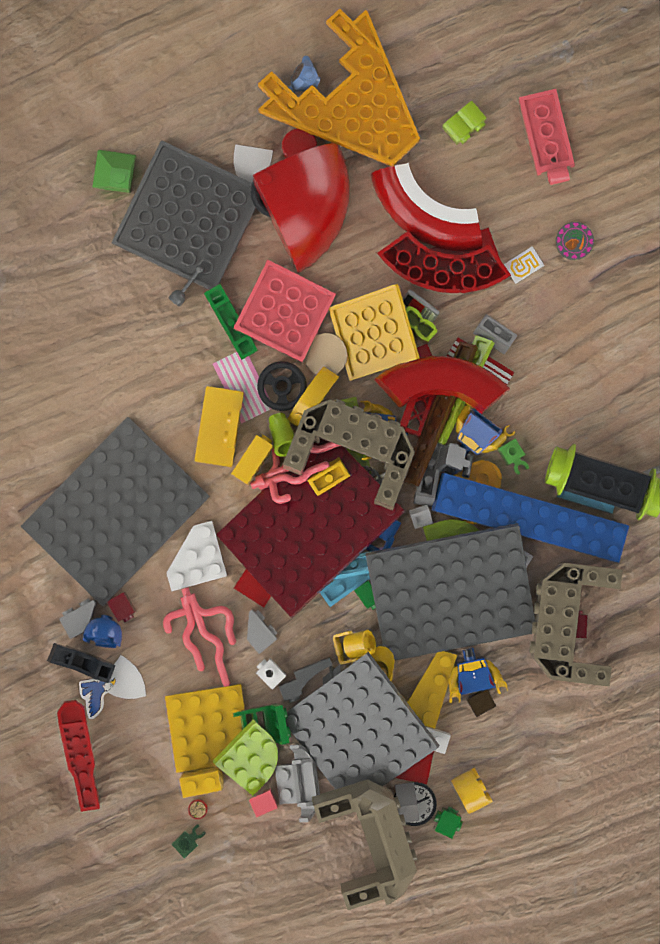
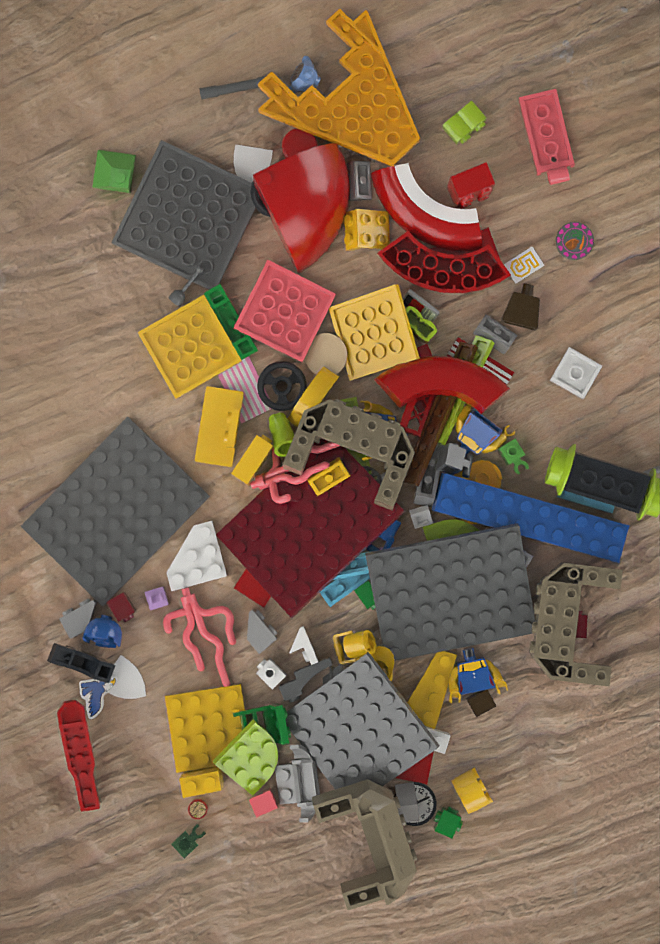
none -> yellow plate [137,295,242,399]
none -> lavender tile [145,586,169,610]
none -> dark grey piece [199,76,266,100]
none -> white slope [290,626,319,665]
none -> yellow bracket [344,209,390,251]
none -> light grey slope [347,161,372,201]
none -> red brick [447,162,496,209]
none -> dark brown torso [500,283,540,331]
none -> white plate [550,347,602,399]

